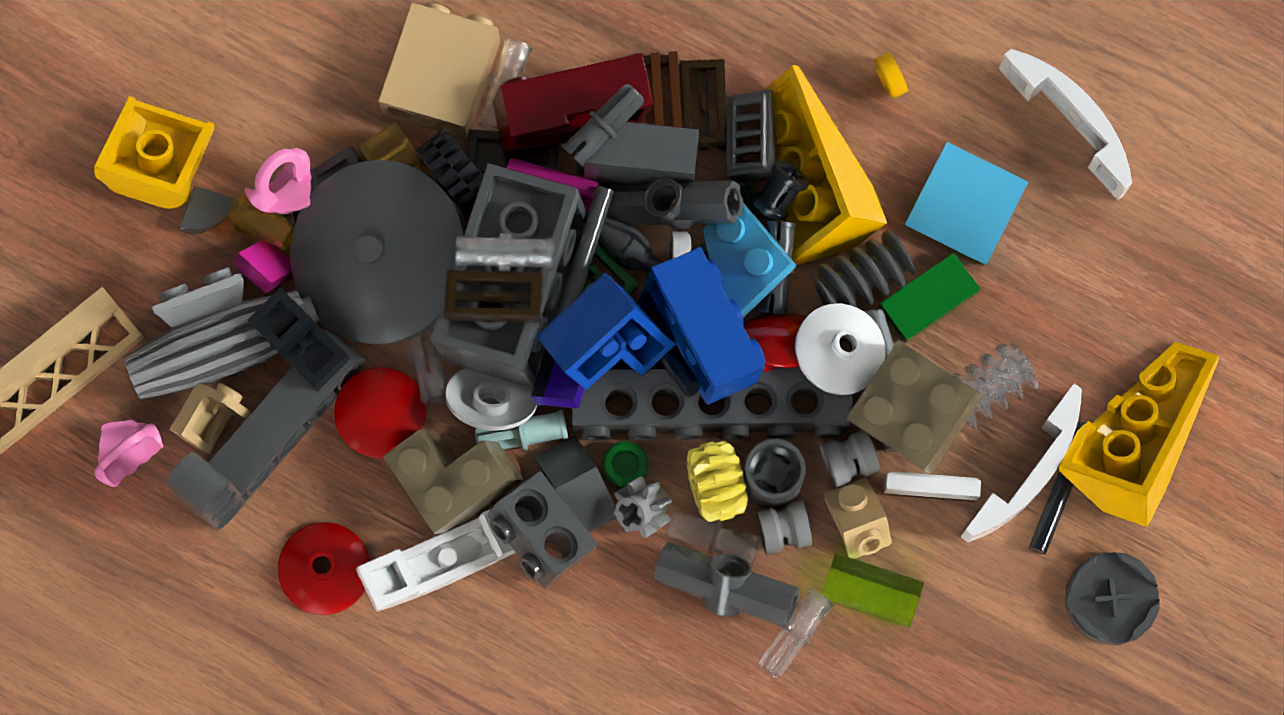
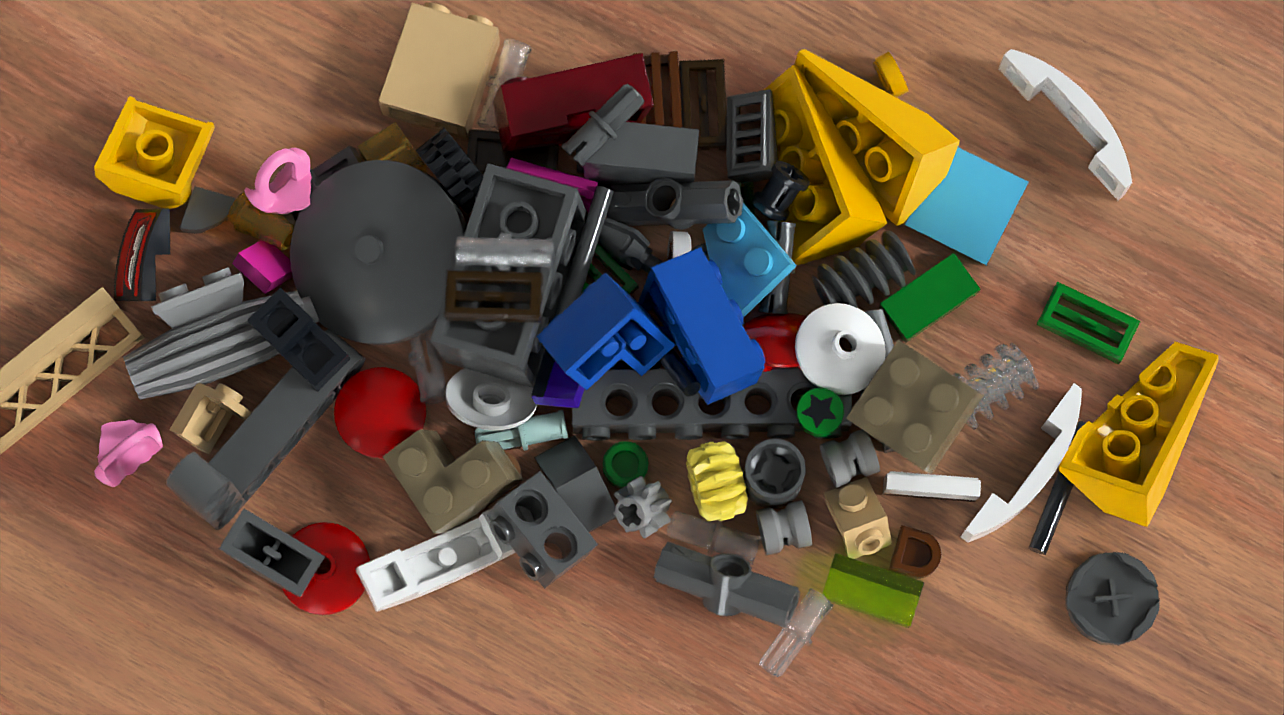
none -> slope [114,209,170,301]
none -> dark grey slope [219,508,325,597]
none -> yellow wedge [794,49,960,226]
none -> green tile [796,388,844,437]
none -> reddish brown tile [888,525,941,579]
none -> green tile [1036,281,1140,364]

